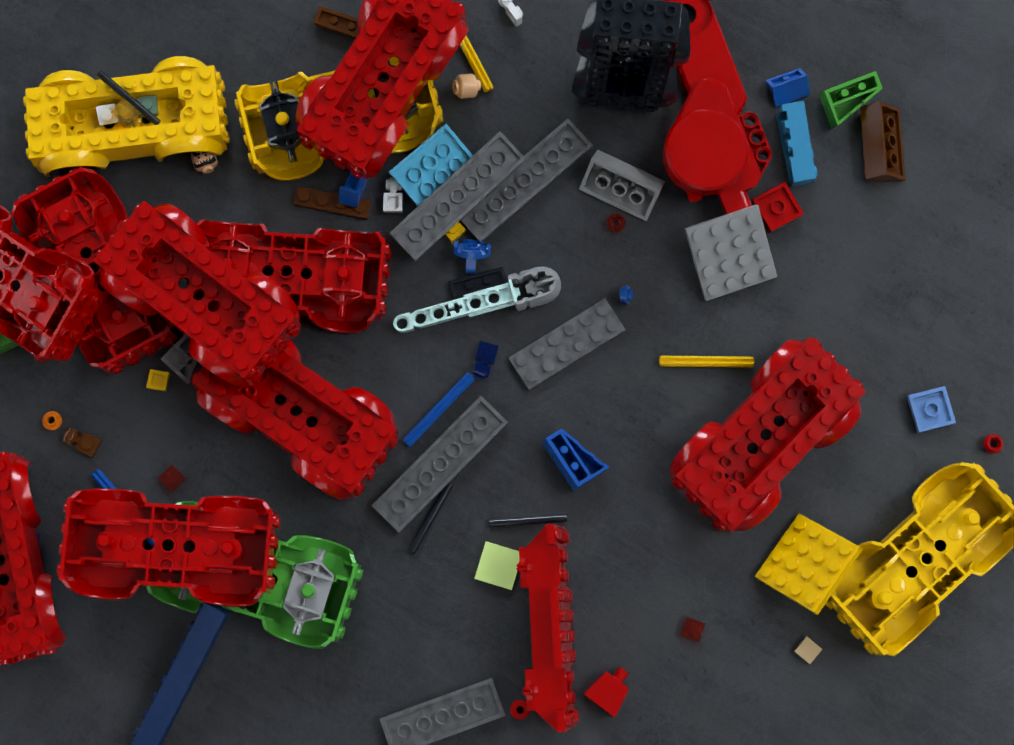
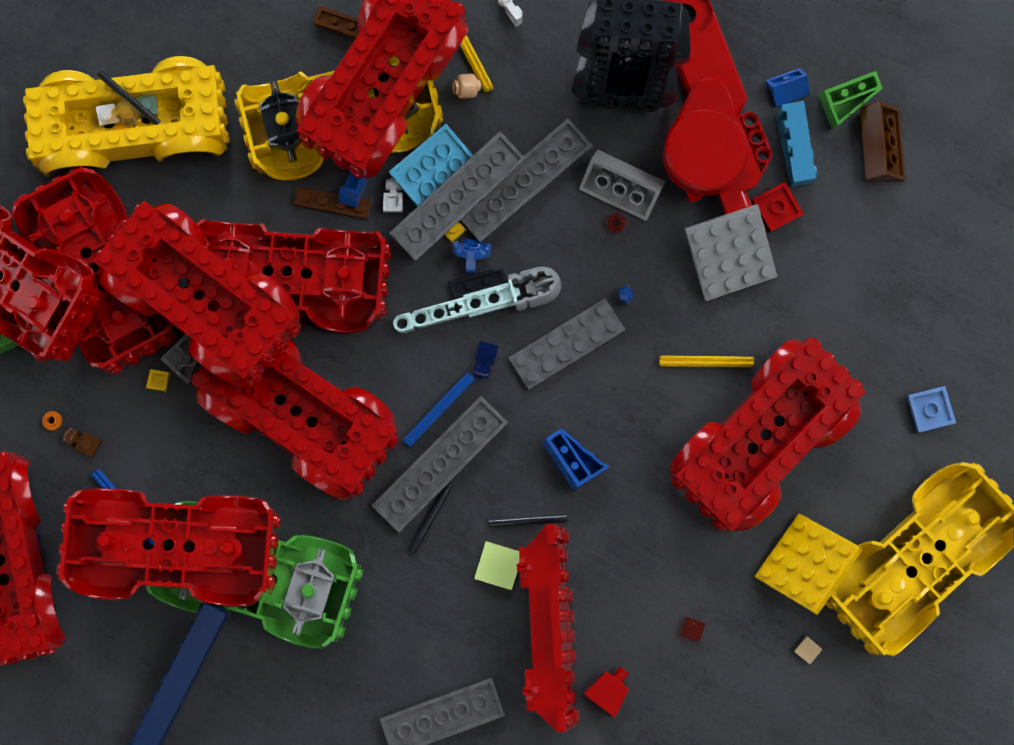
clear red plate [158,464,187,492] -> none
light nougat head [191,152,218,174] -> none
red plate [510,700,530,720] -> none
red plate [983,434,1003,454] -> none

